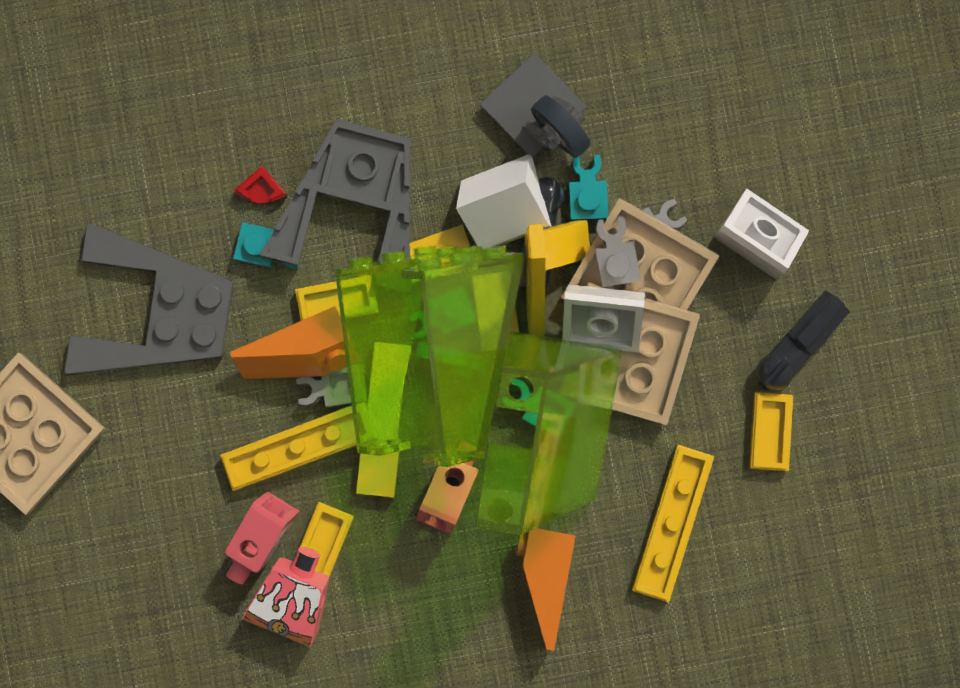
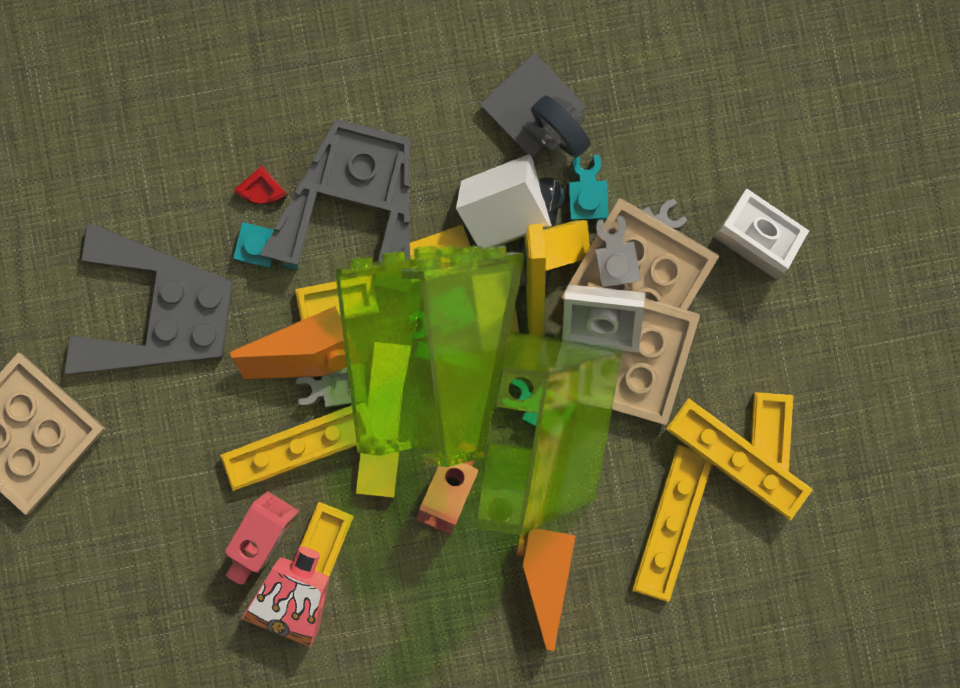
black piece [756,290,850,391] -> none
none -> yellow tile [665,398,813,521]

